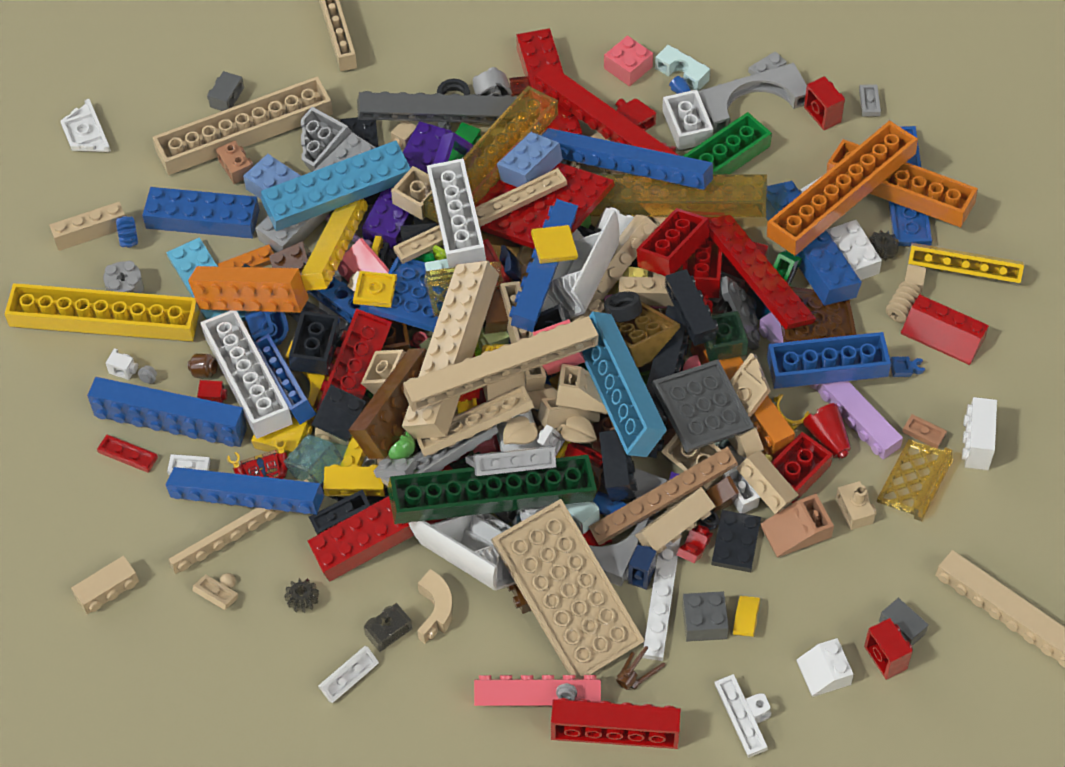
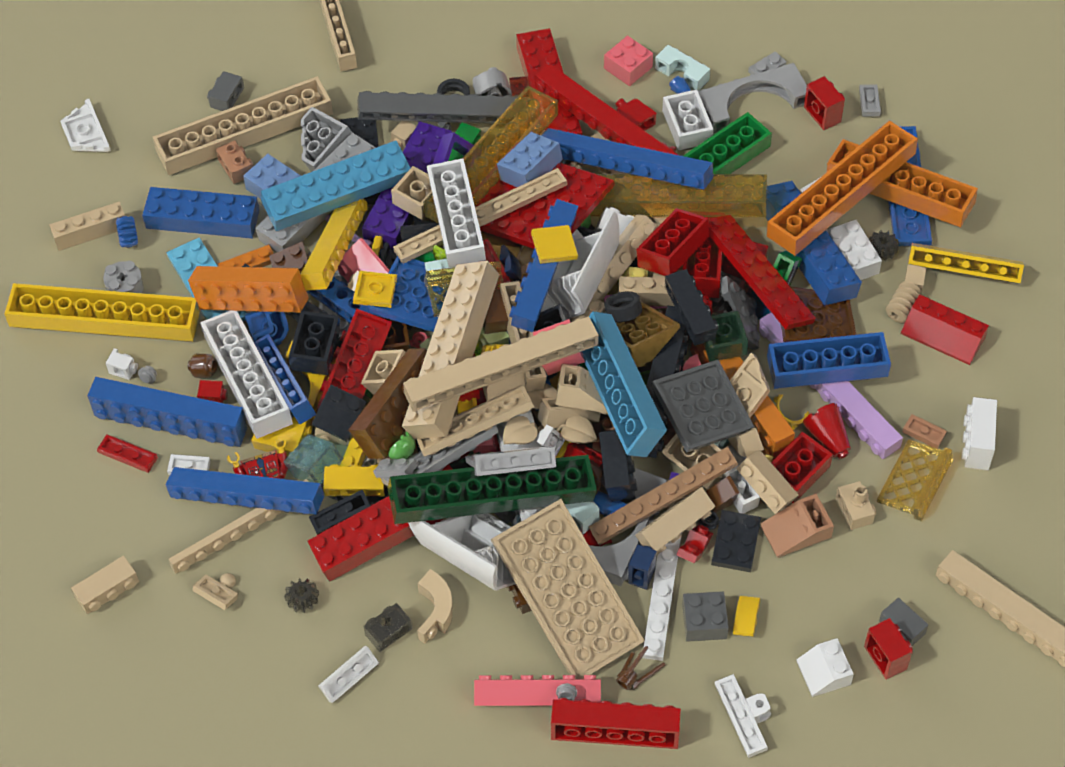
blue plate [890,356,925,377] -> none

